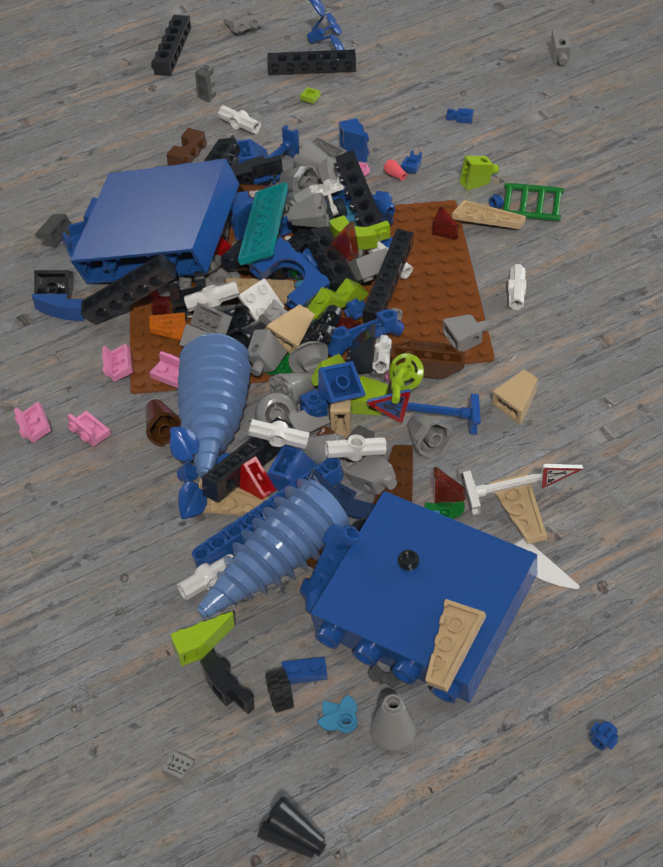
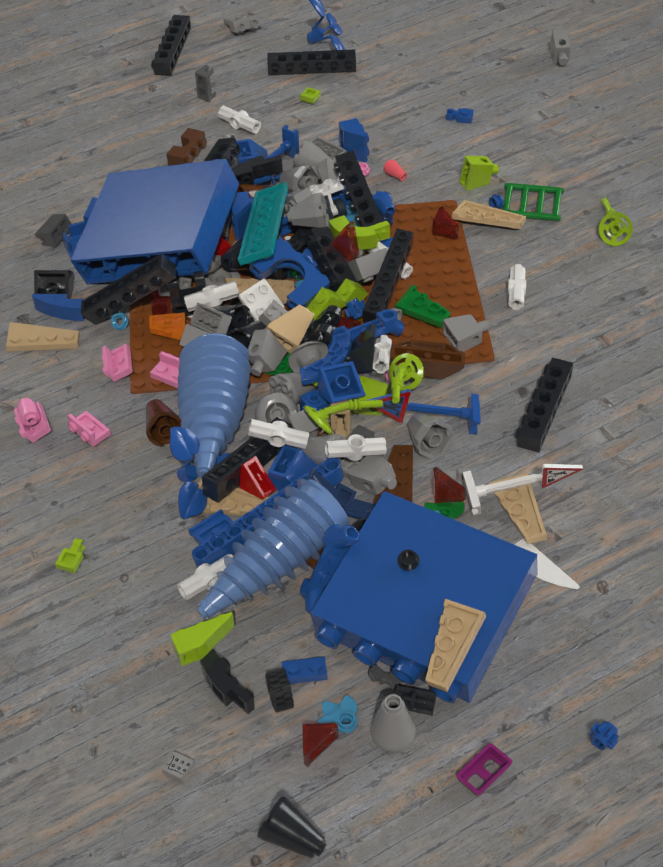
blue plate [401,150,422,174] -> none
tan slope [492,369,538,424] -> none
none -> tan wing [6,322,80,352]
none -> bright pink brick [17,398,40,426]
none -> lime plate [55,538,85,574]
none -> dark azure plate [111,312,129,330]
none -> blue plate [188,510,233,545]
none -> blue tile [300,332,352,385]
none -> clear red slope [303,723,339,767]
none -> lime dish [304,399,383,434]
none -> green wing [395,285,451,328]
none -> black hips [395,685,437,716]
none -> magenta piece [457,743,513,797]
none -> black brick [515,357,574,453]
none -> lime dish [599,198,633,246]

